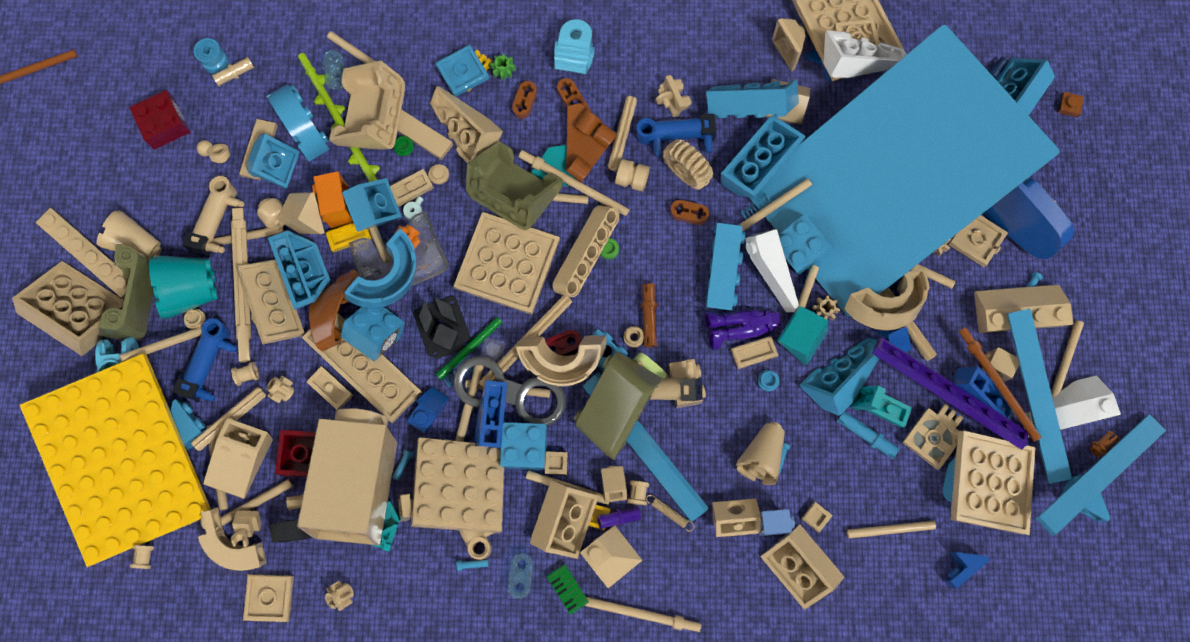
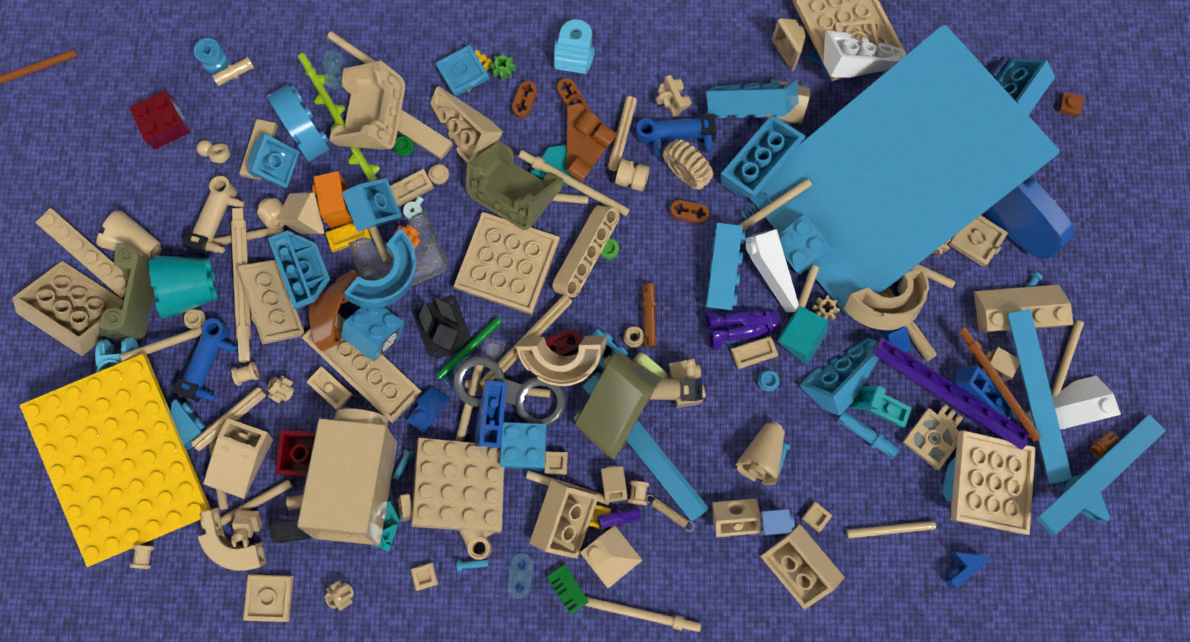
none -> tan tile [411,563,439,591]

